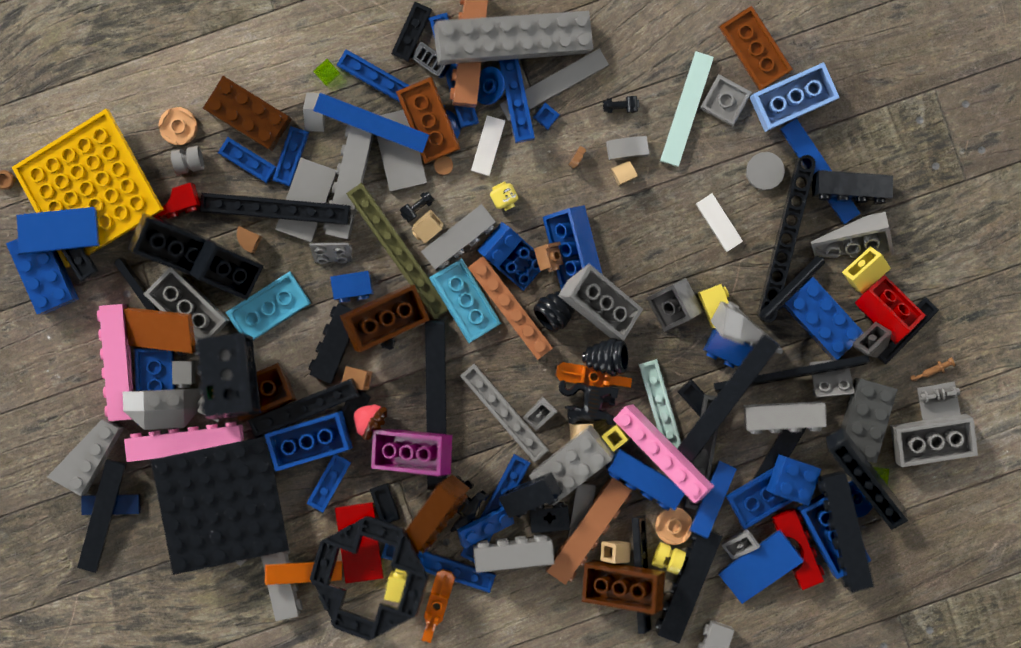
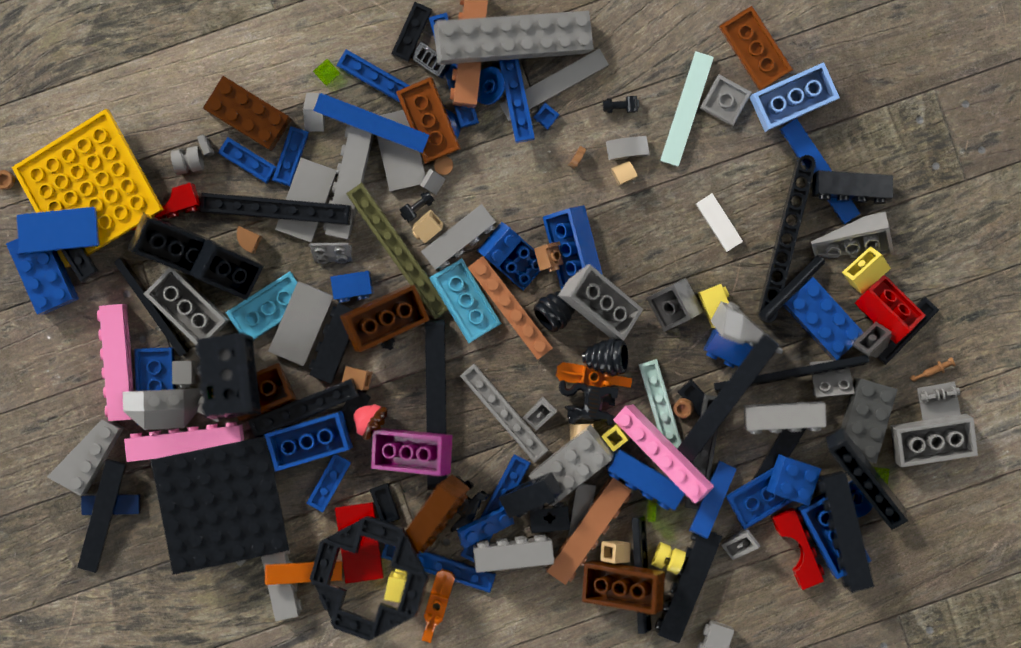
dark orange tile [124,307,196,353] -> none
light nougat tile [159,107,198,146] -> none
white tile [471,115,505,176] -> none
light yellow head [490,181,518,211] -> none
light nougat tile [655,507,692,545] -> none
blue tile [718,529,804,604] -> none
light grey tile [746,152,785,190] -> none
none -> light grey tile [197,135,214,157]
none -> light grey tile [268,281,333,366]
none -> light grey tile [420,169,446,195]
none -> clear neon green tile [646,500,657,522]
none -> medium nougat tile [673,398,694,418]

